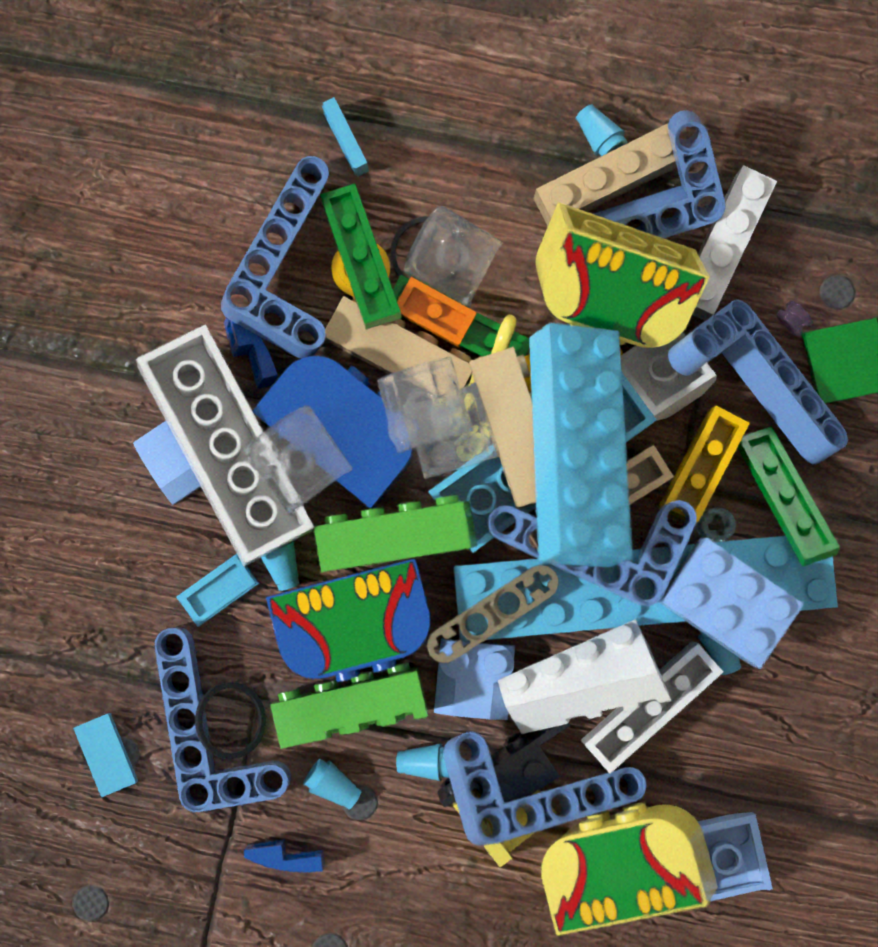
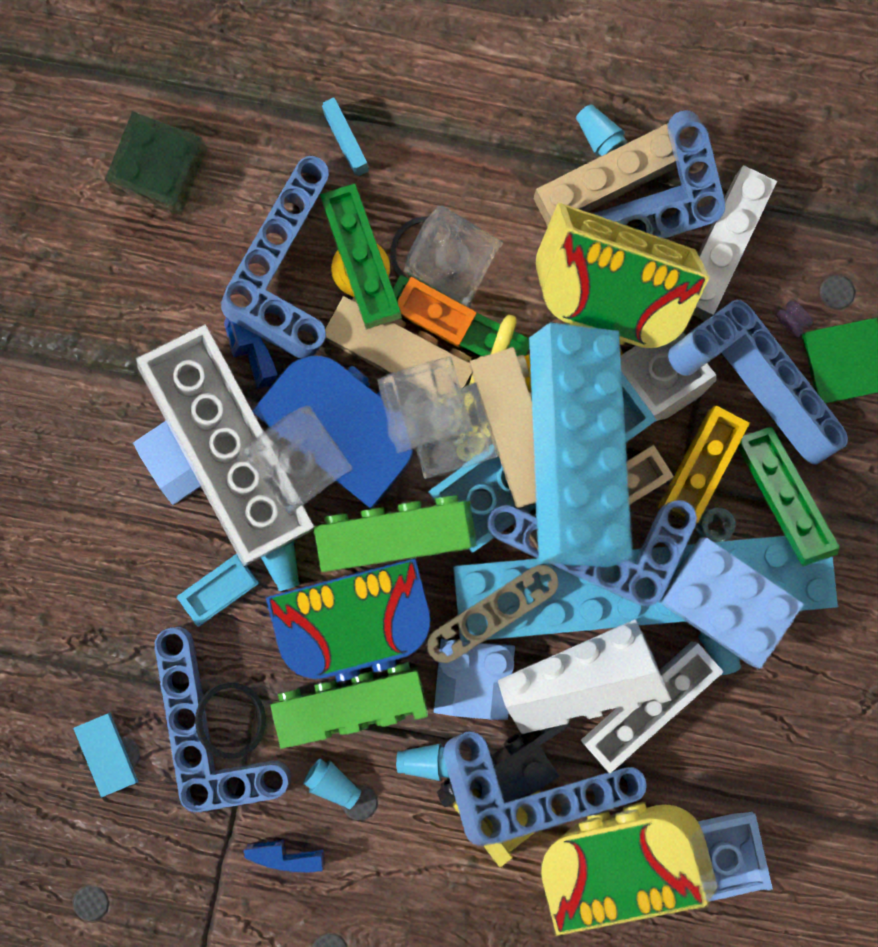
none -> clear green brick [105,111,208,215]

